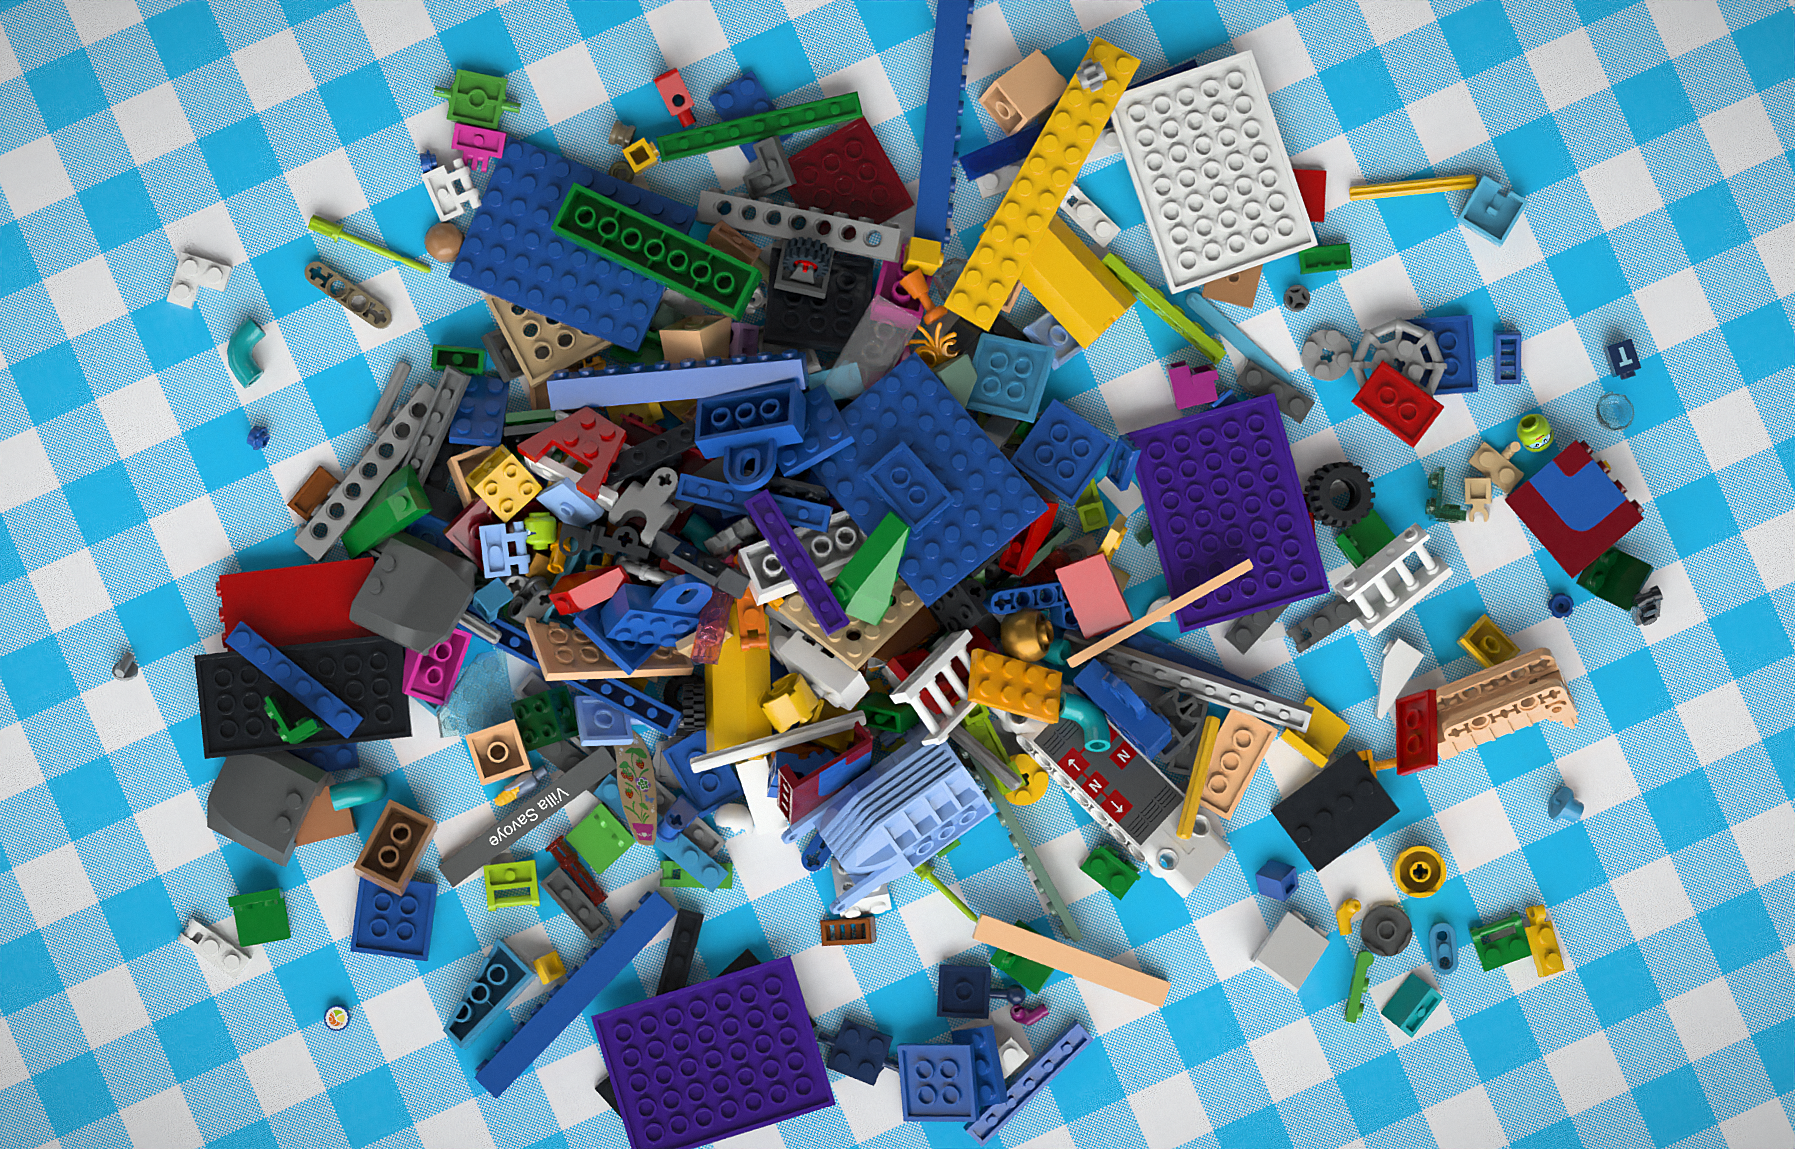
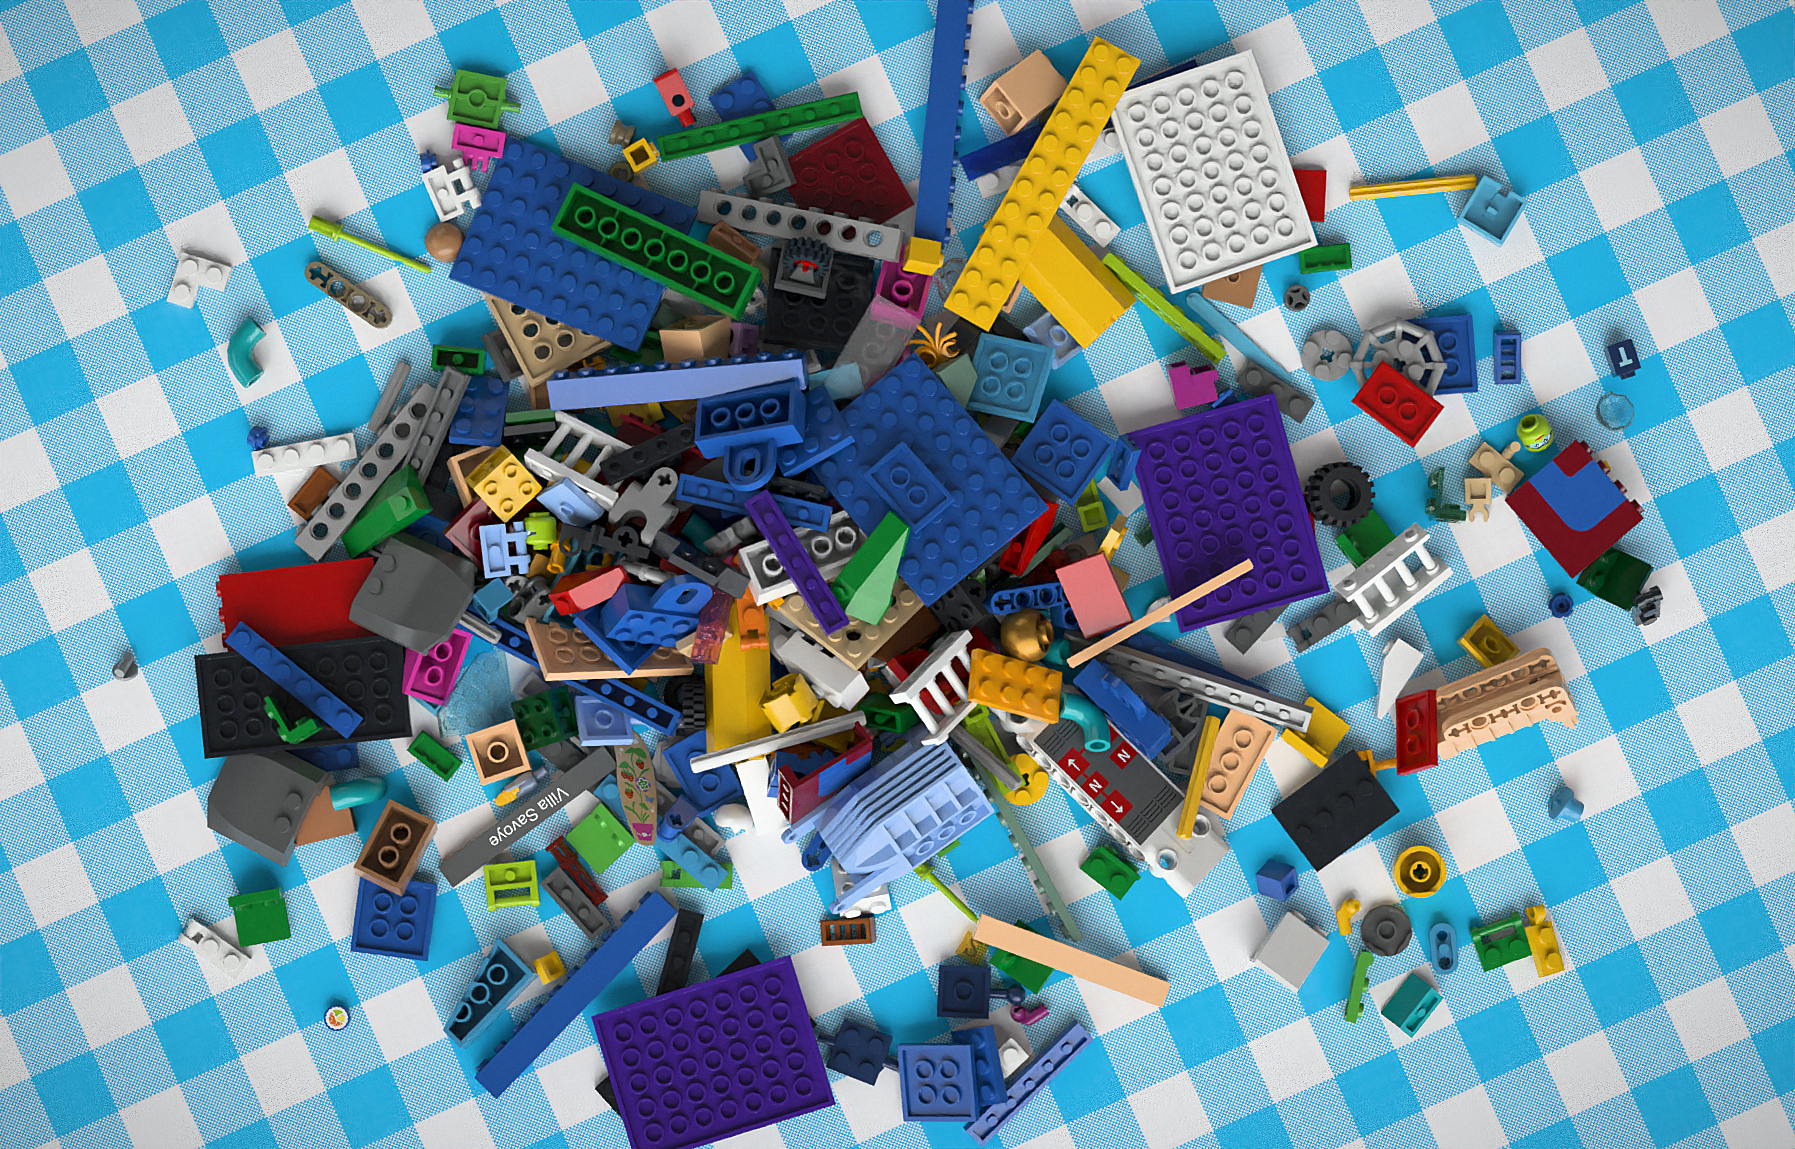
red wing [517,406,627,501] -> none
orange piece [899,269,948,326] -> none
light grey gear [1075,58,1107,92] -> none
none -> white plate [251,433,359,478]
none -> green plate [407,730,463,782]
none -> clear yellow tile [955,931,990,966]

